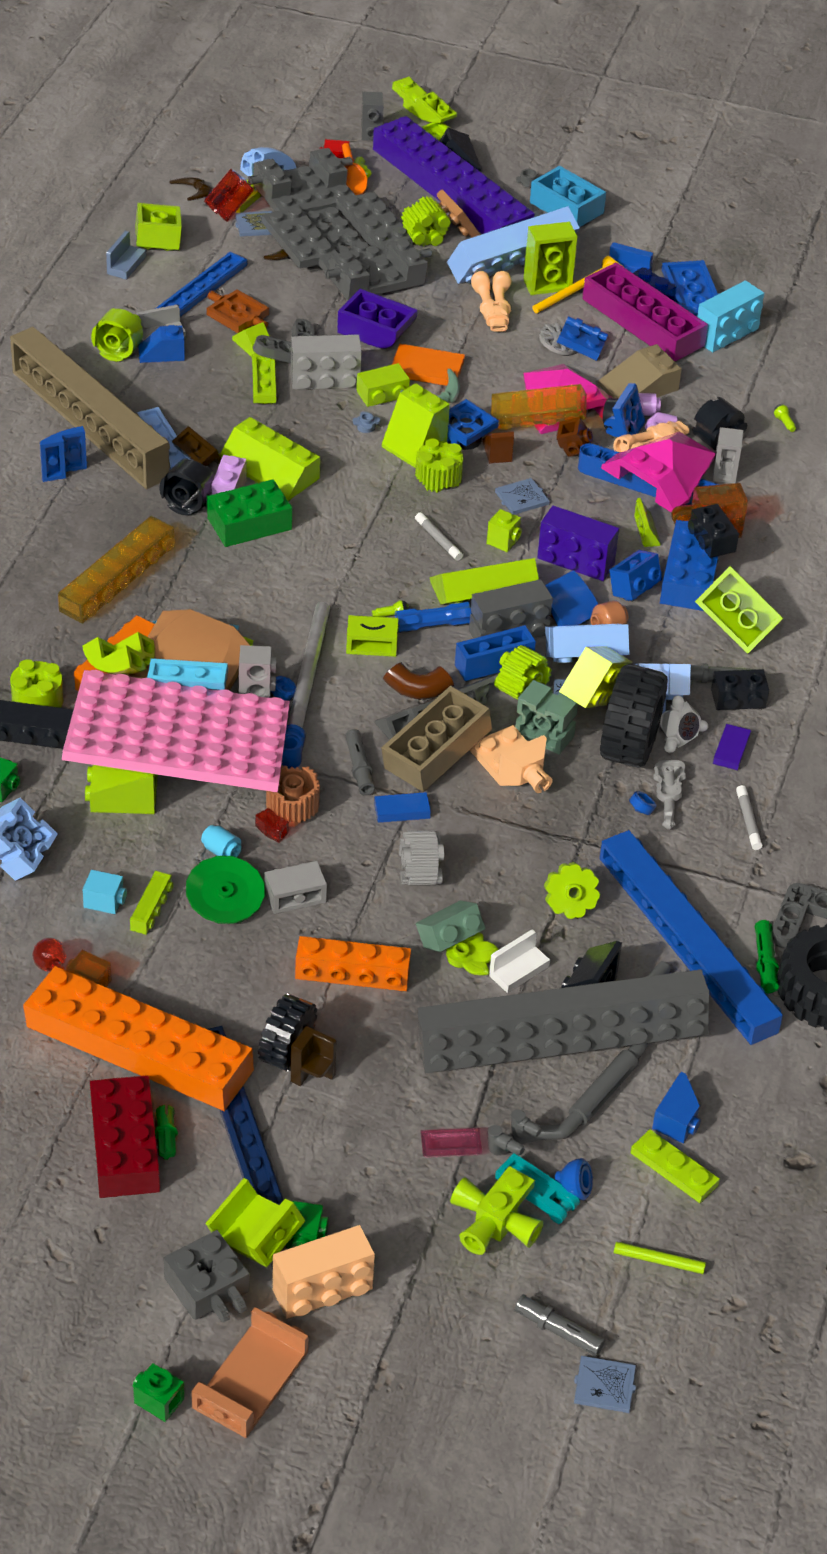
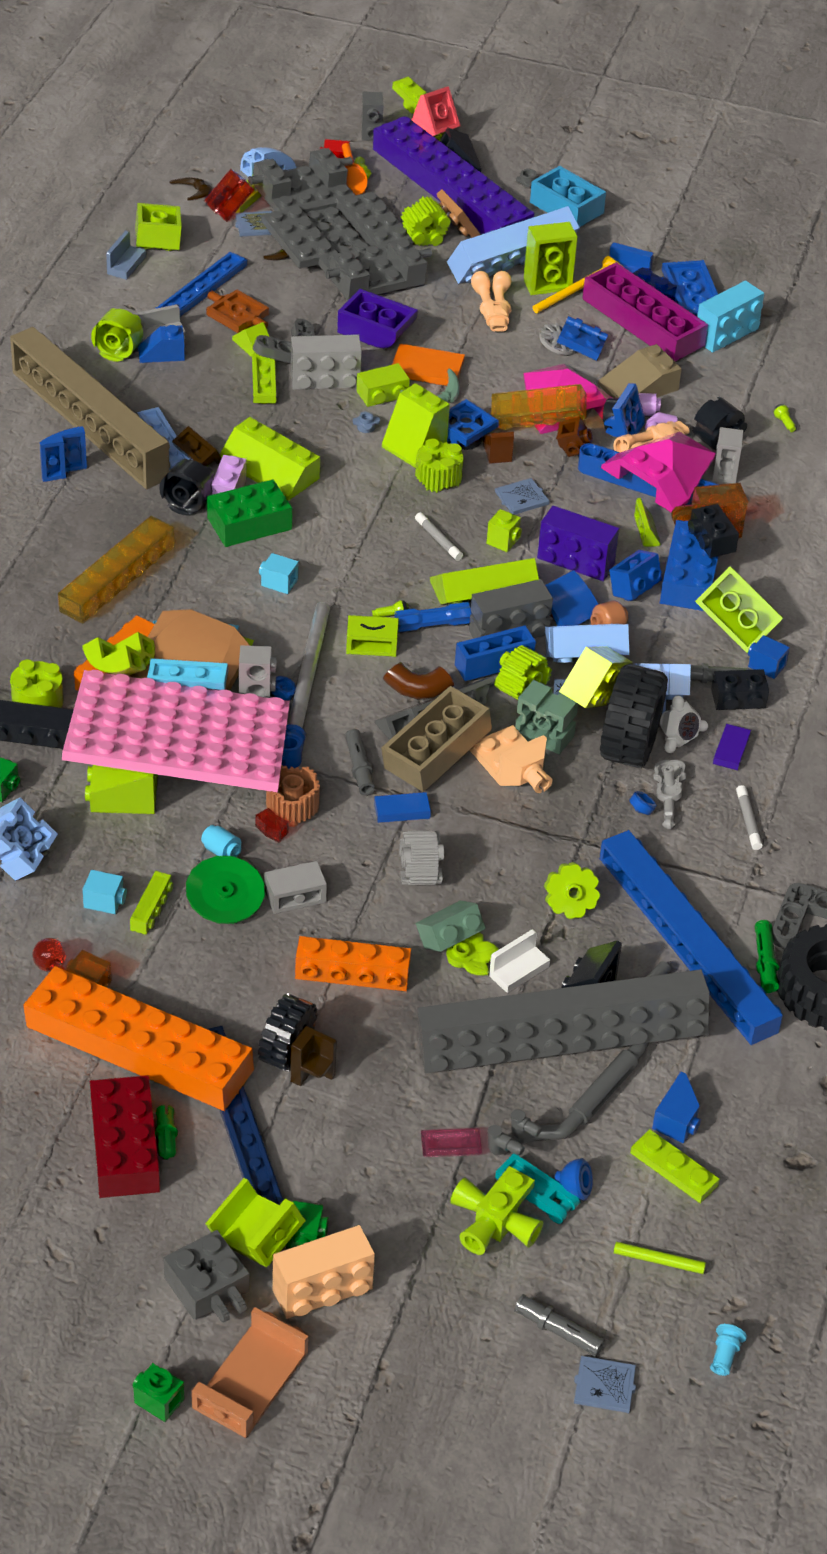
none -> medium azure brick [259,553,298,594]
none -> coral slope [412,86,460,136]
none -> medium azure pin [710,1324,747,1376]
none -> blue brick [748,635,790,679]

